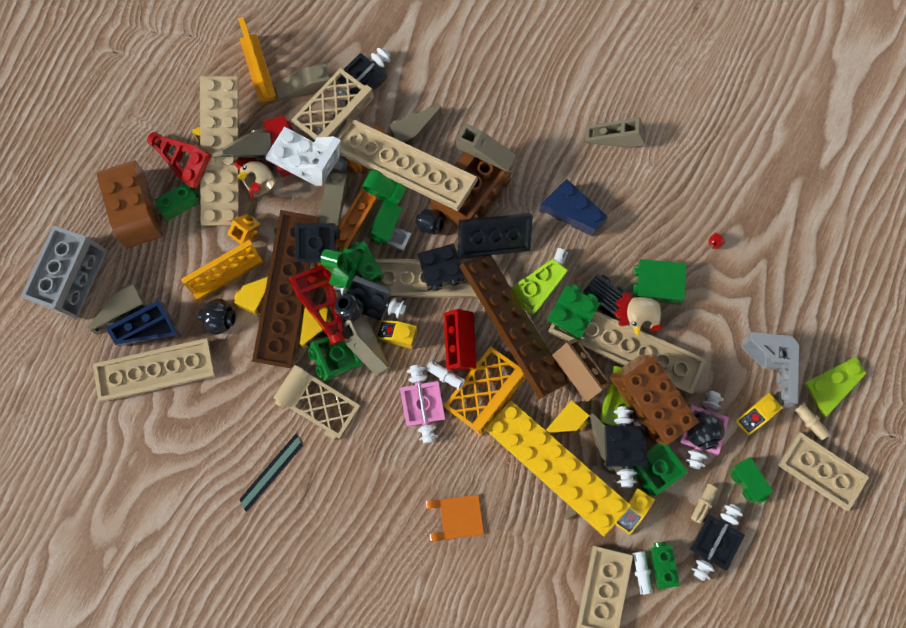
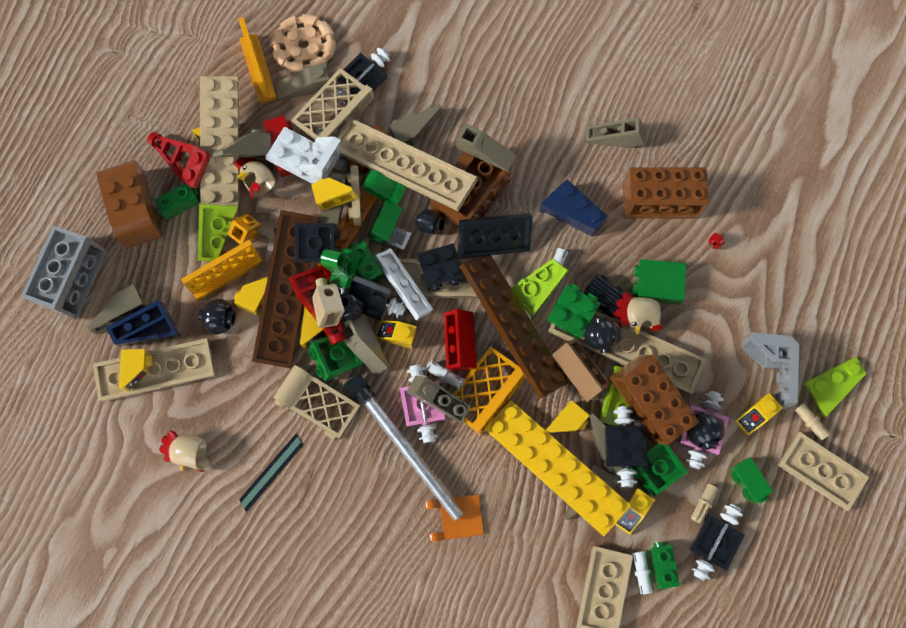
none -> yellow slope [119,349,152,392]
none -> tan piece [159,430,209,472]
none -> lime wing [198,203,238,261]
none -> light nougat plate [271,14,336,73]
none -> yellow slope [311,178,358,211]
none -> tan torso [312,278,345,328]
none -> flat silver piece [344,373,464,521]
none -> tan plate [347,166,362,226]
none -> white plate [374,248,433,320]
none -> dark tan slope [406,376,471,423]
none -> black plant [585,317,622,353]
none -> dark orange brick [623,167,709,219]

